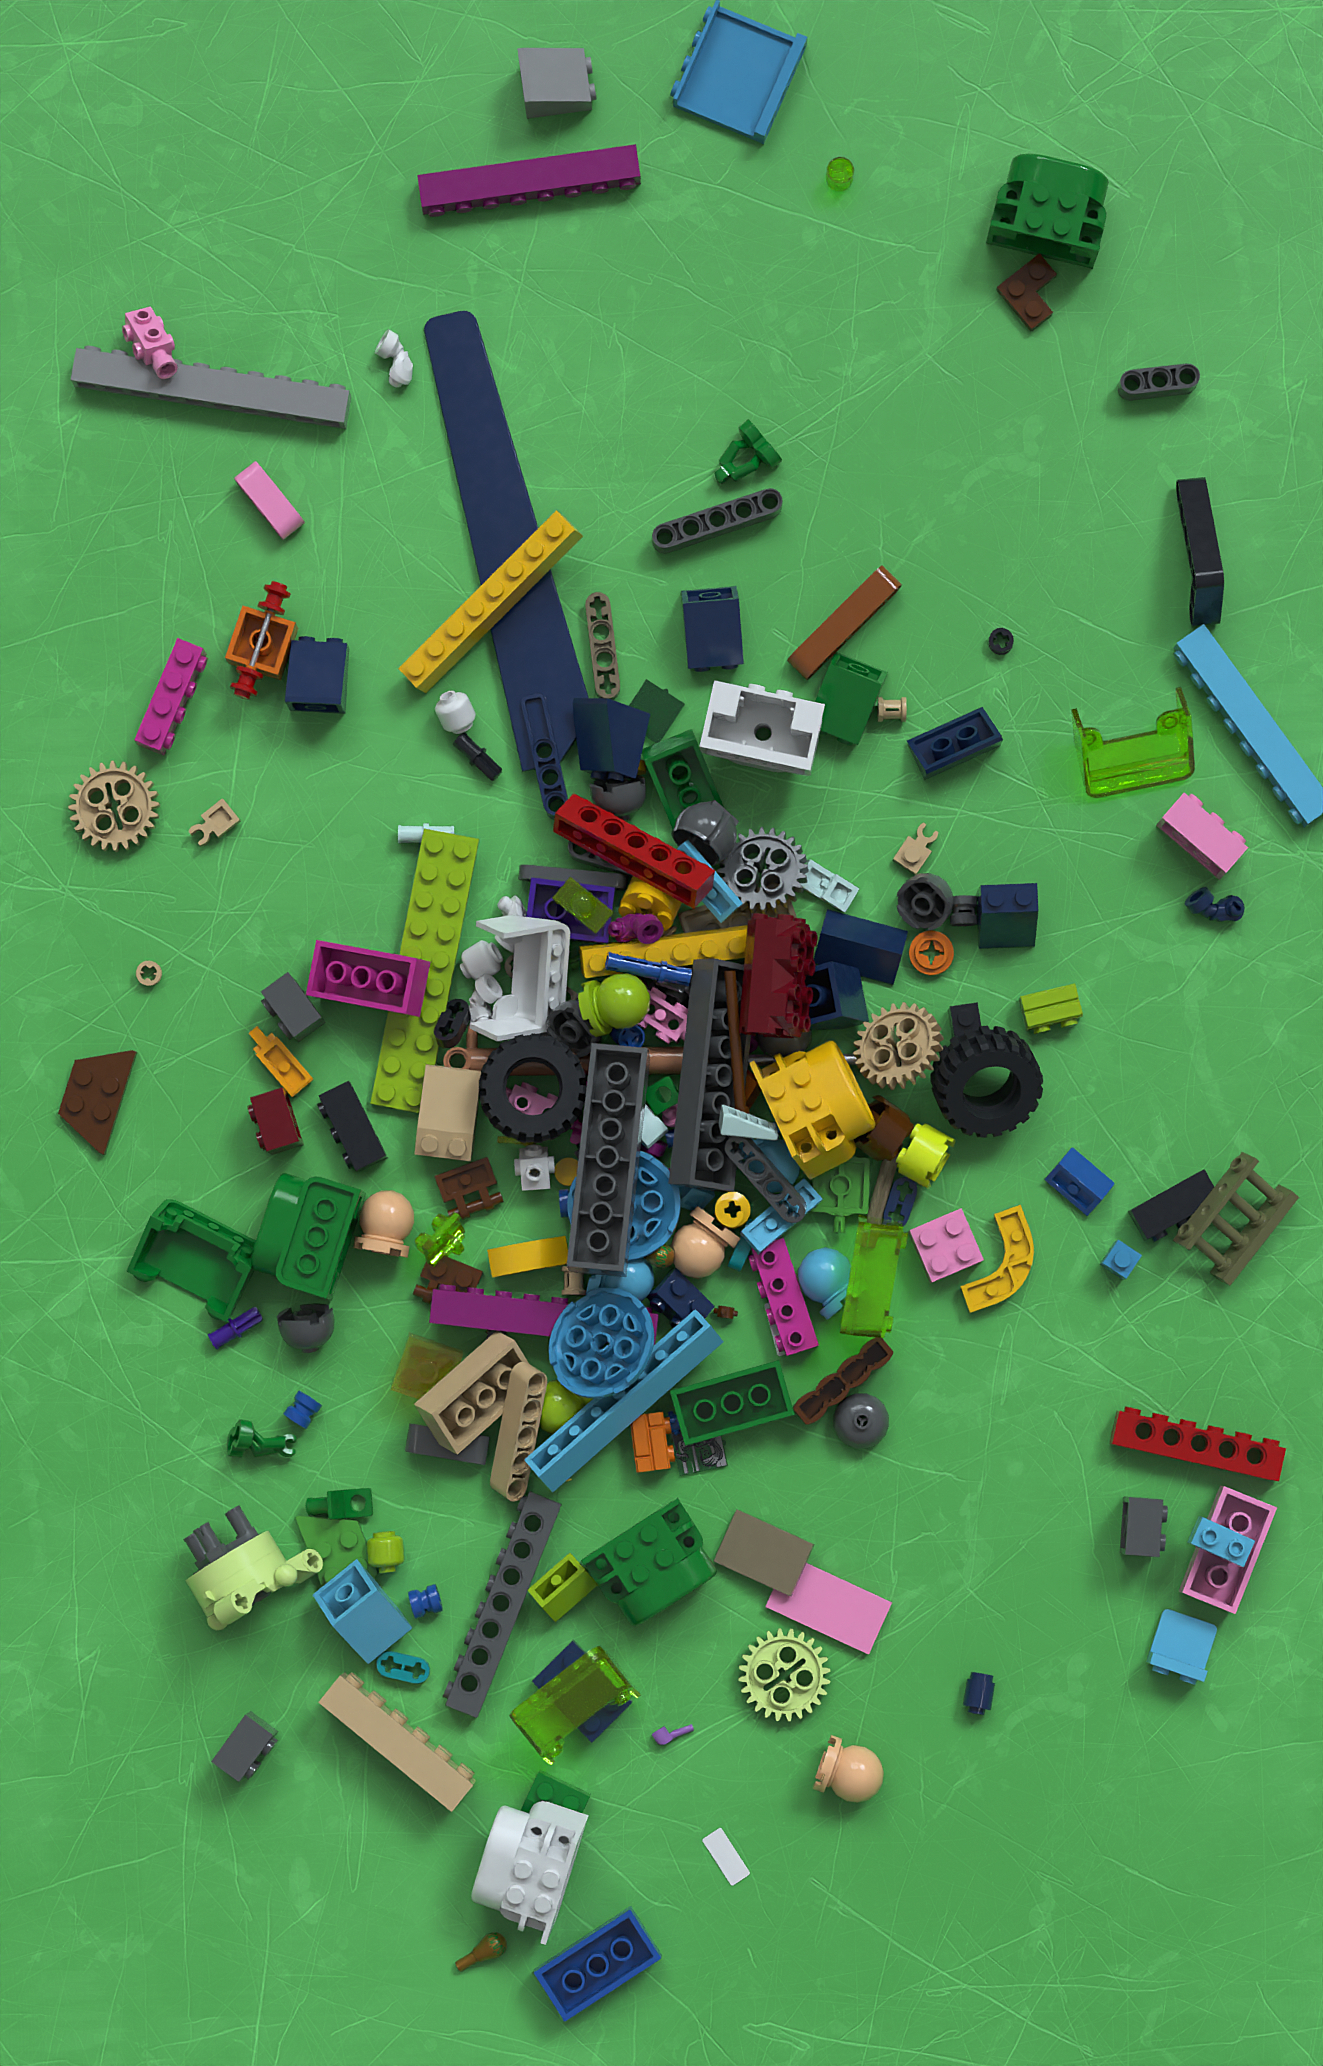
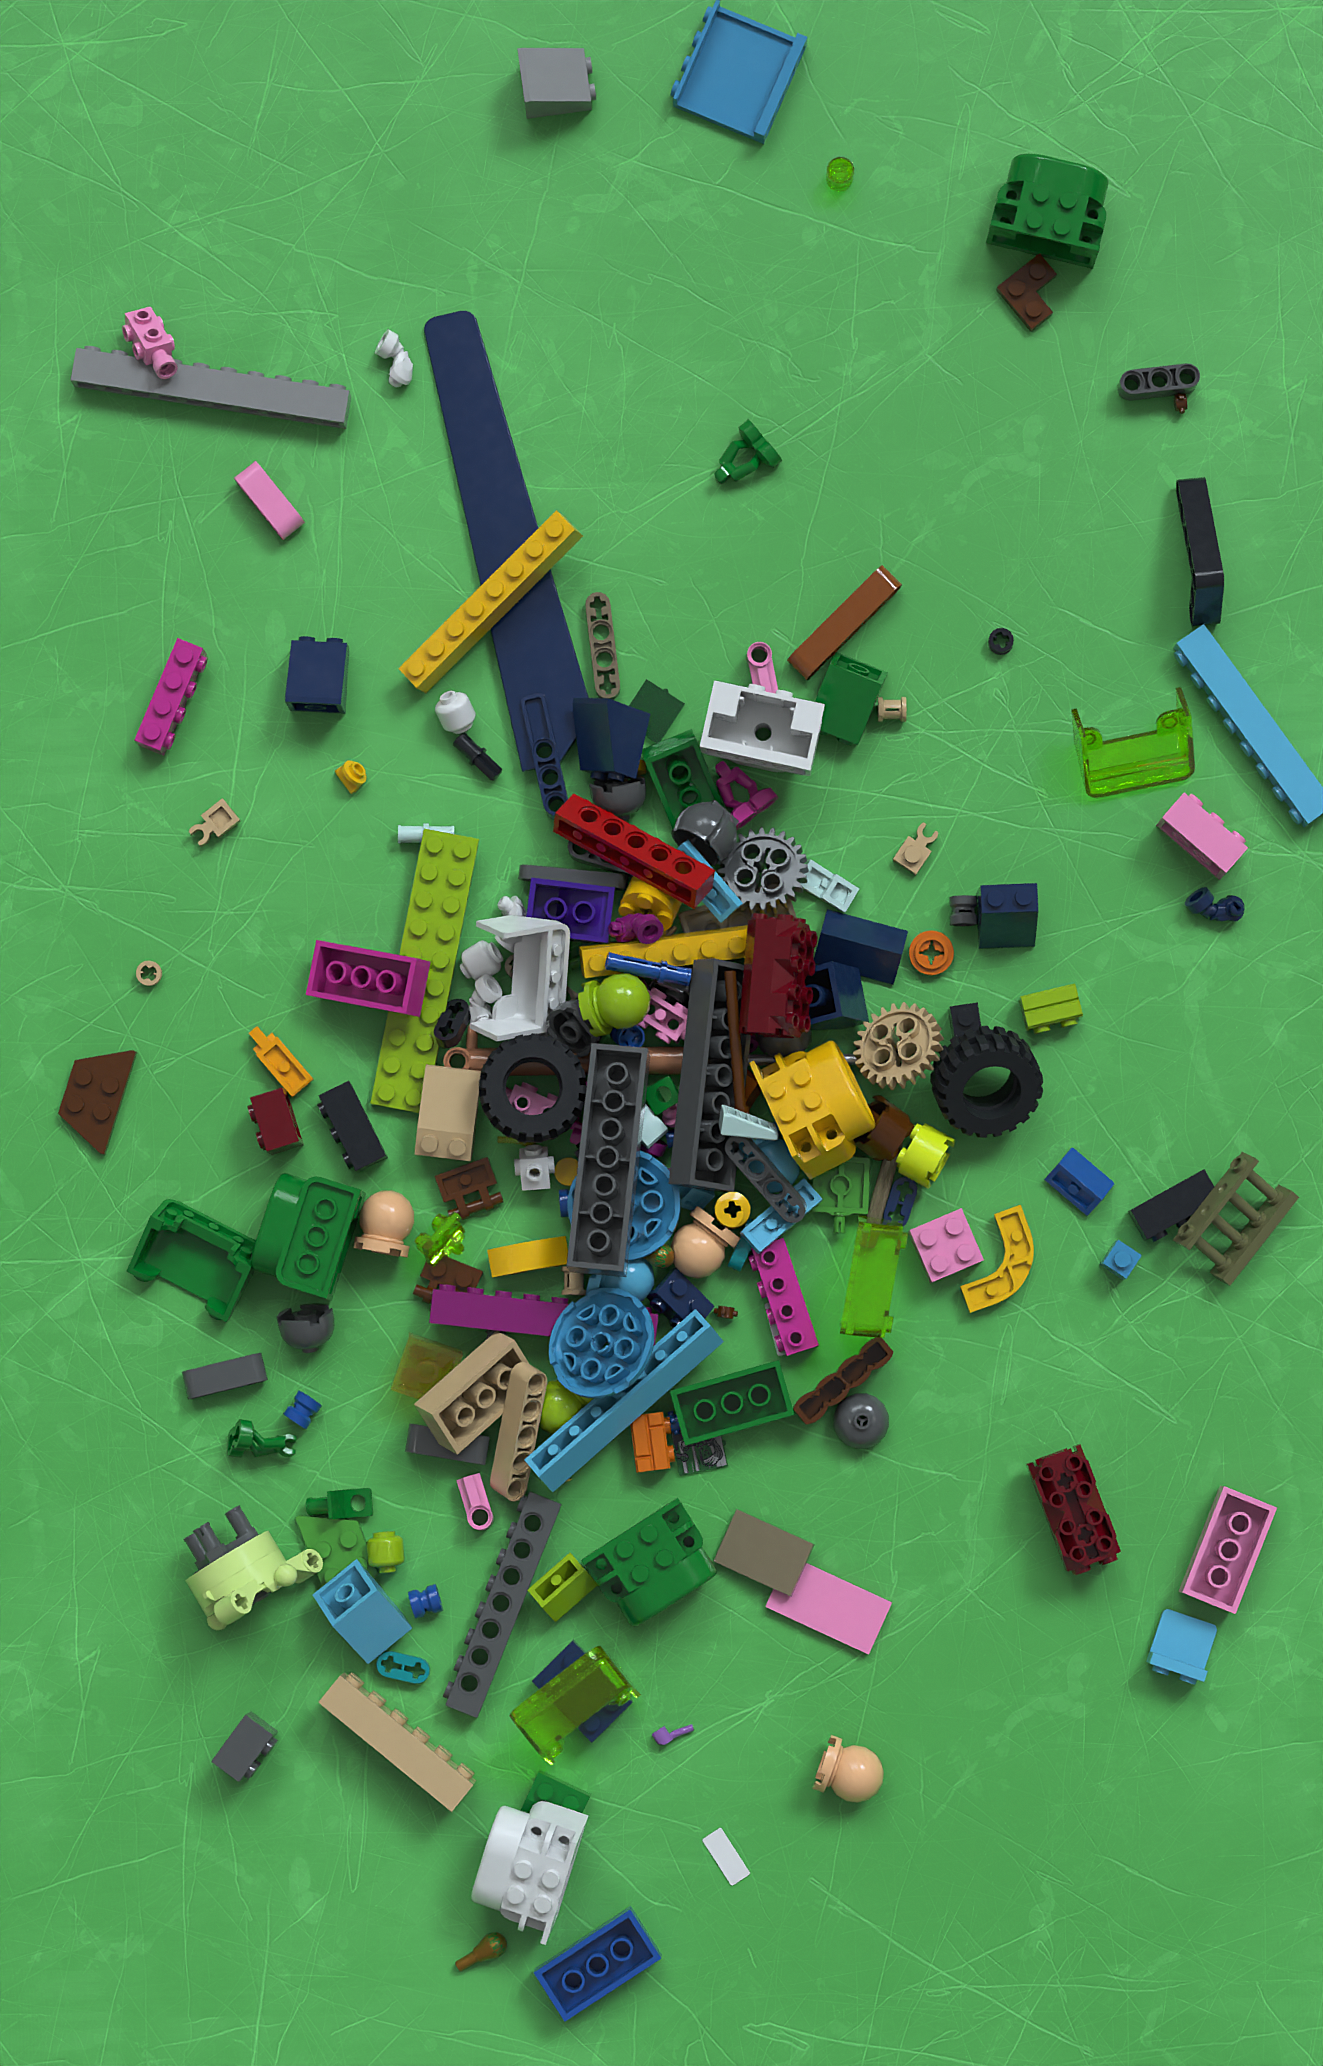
tan gear [68,761,160,852] -> none
dark purple axle [208,1307,263,1350] -> none
orange brick [225,581,299,700] -> none
dark grey brick [261,972,326,1042] -> none
magenta brick [417,144,641,217] -> none
clear neon green tile [552,877,614,934] -> none
dark grey beam [652,488,783,554] -> none
dark blue slope [681,586,744,672] -> none
yellowish green gear [738,1628,830,1721] -> none
medium azure tile [798,1247,869,1320] -> none
dark grey cylinder [897,873,954,930] -> none
dark blue slope [907,707,1003,780] -> none
dark blue brick [963,1672,995,1715] -> none
red brick [1110,1406,1286,1482] -> none
dark grey brick [1120,1496,1168,1557] -> none
medium azure brick [1187,1516,1255,1567] -> none
none -> dark grey beam [182,1353,268,1400]
none -> yellow plate [335,760,367,794]
none -> bright pink piece [456,1473,494,1531]
none -> dark pink piece [715,761,778,830]
none -> bright pink piece [746,642,778,694]
none -> dark red brick [1026,1444,1121,1575]
none -> reddish brown piece [1173,393,1188,414]

